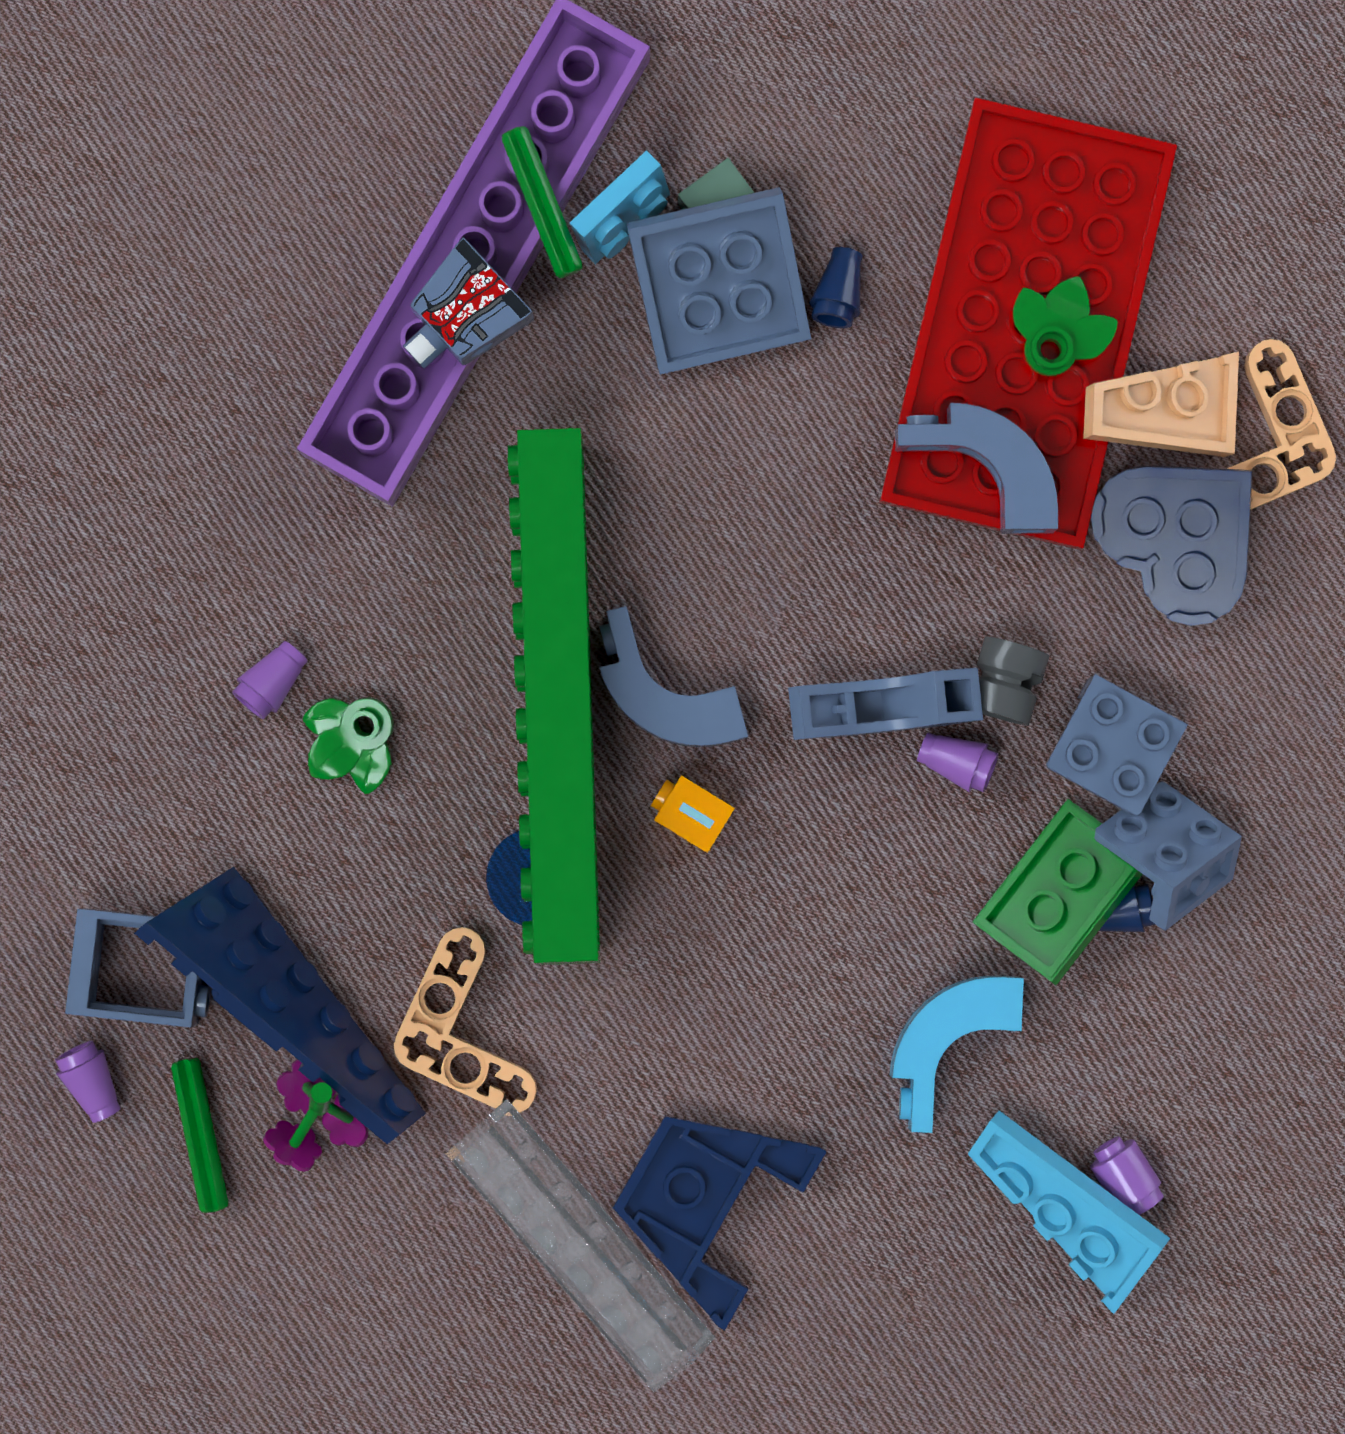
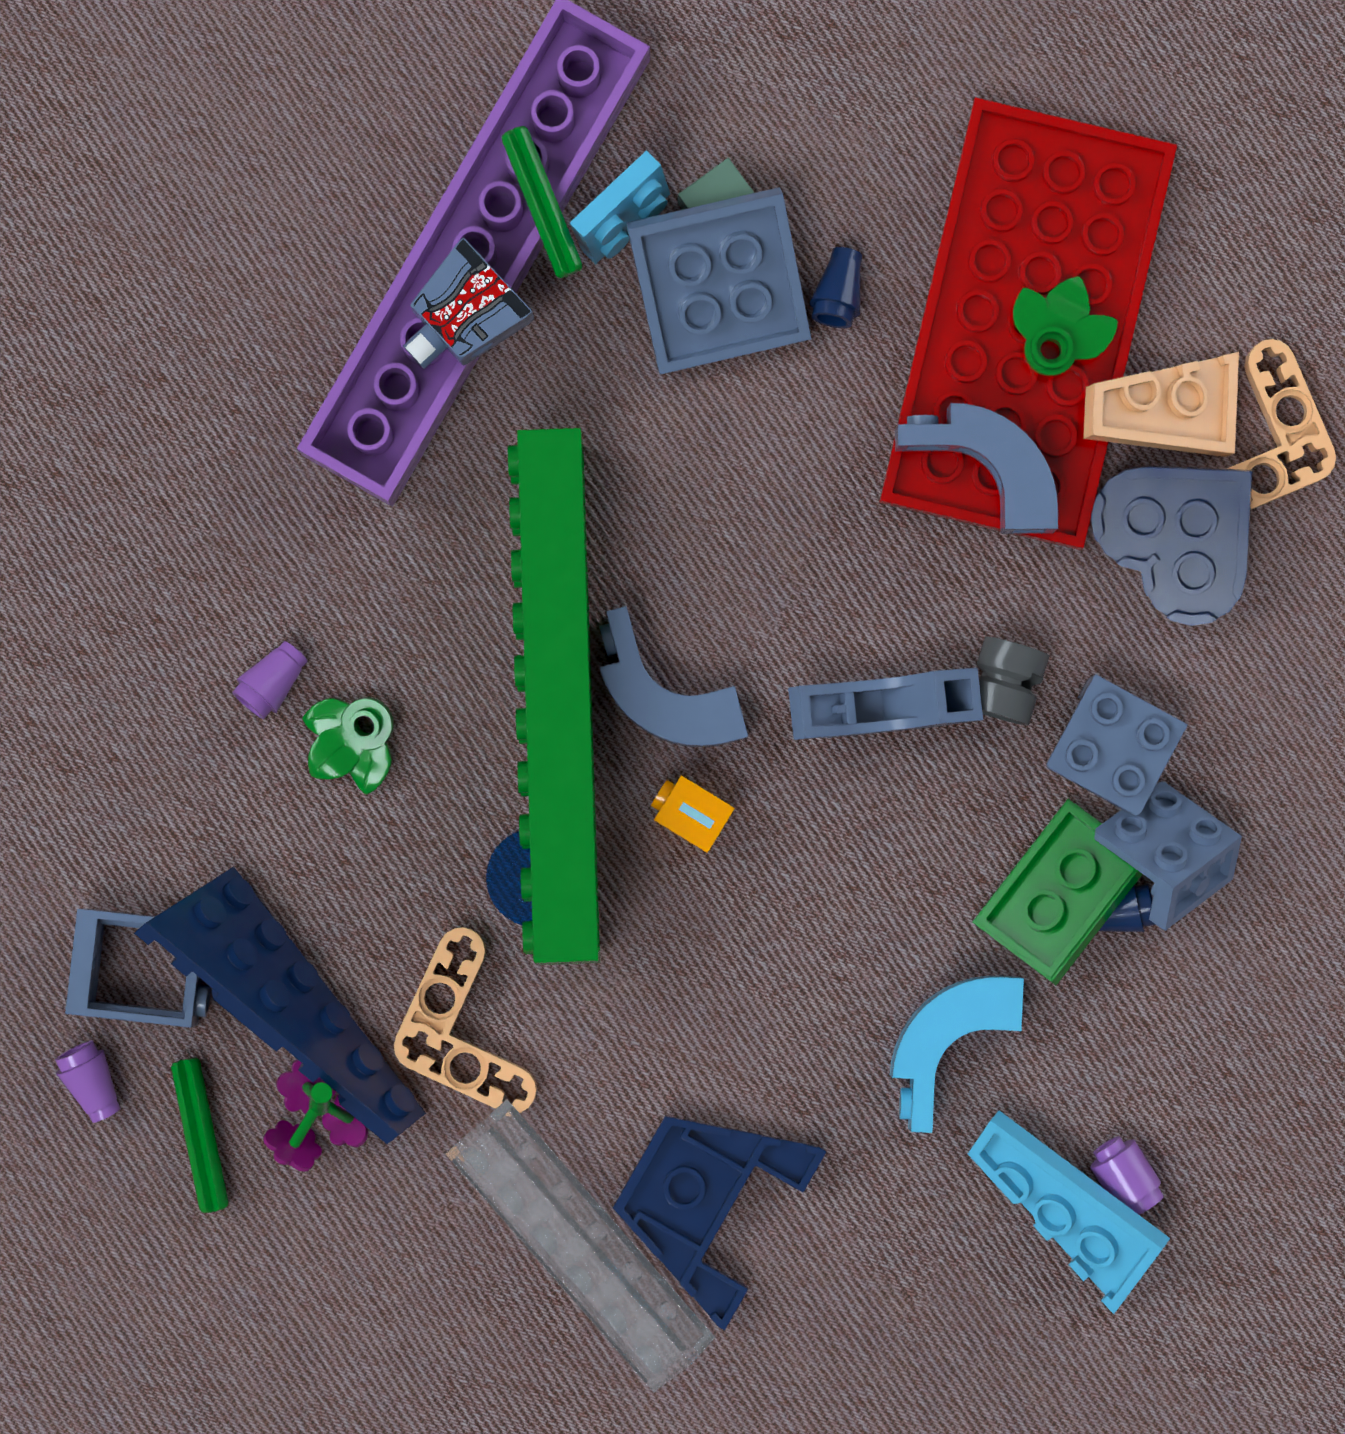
medium lavender cone [917,732,999,793] -> none

